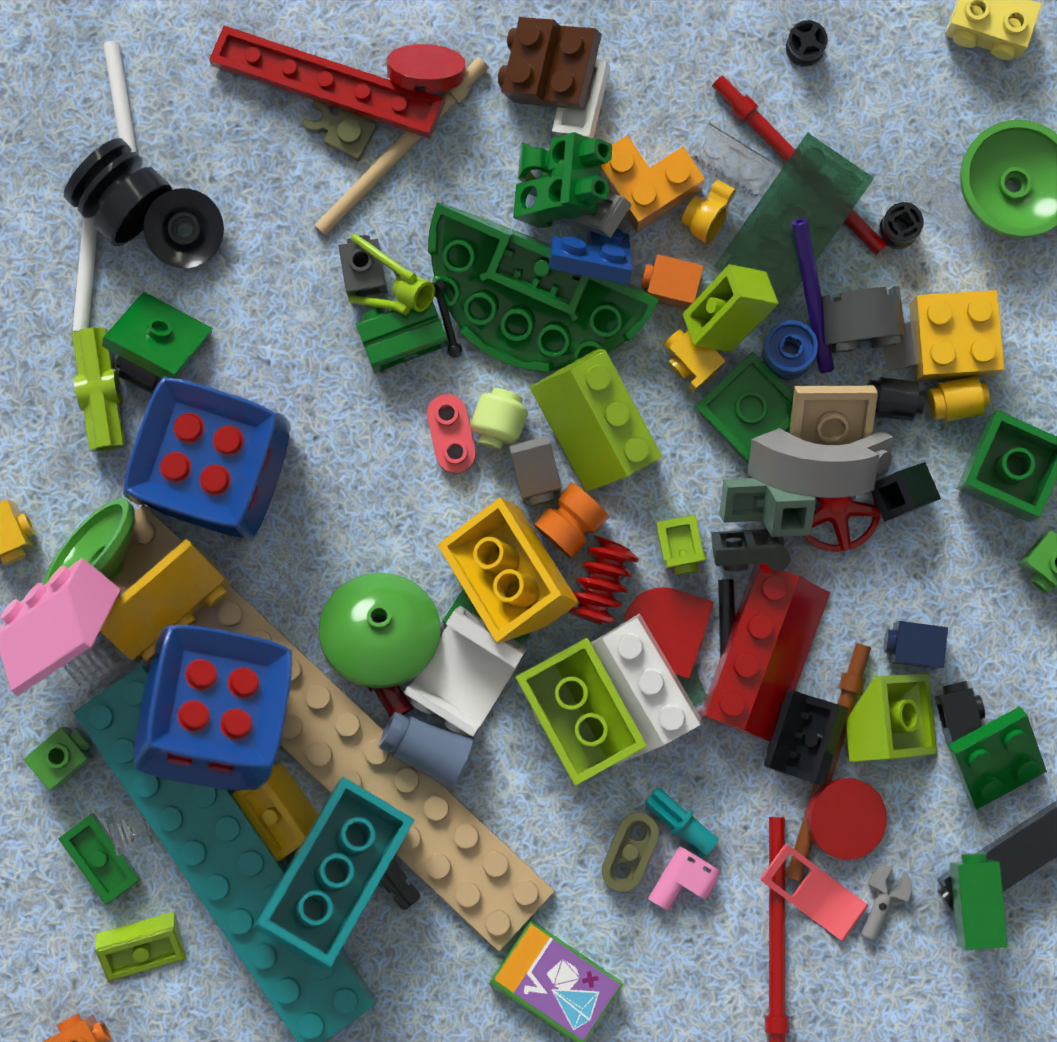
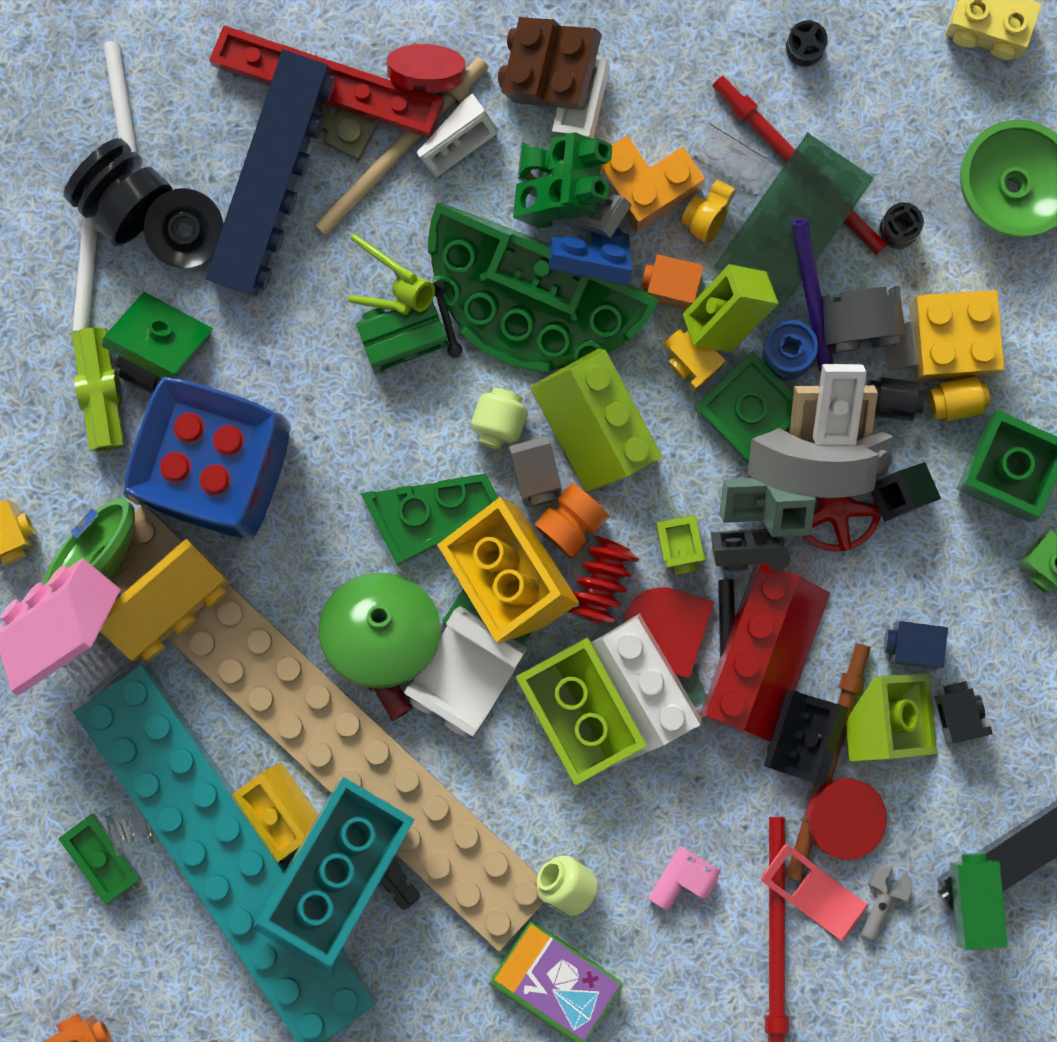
bright green brick [23,727,94,791] -> none
lime slope [95,911,187,982] -> none
blue piece [133,625,292,790] -> none
dark grey brick [338,235,388,297] -> none
sand blue plant [378,712,473,790] -> none
coral plate [427,394,476,474] -> none
olive plate [602,812,659,892] -> none
teal axle [645,788,719,858] -> none
green plate [948,706,1047,810] -> none
none -> blue sticker [71,509,98,539]
none -> dark blue brick [205,49,336,297]
none -> green wing [360,474,498,566]
none -> white slope [417,93,499,178]
none -> yellowish green head [537,855,598,917]
none -> white plate [813,364,867,445]

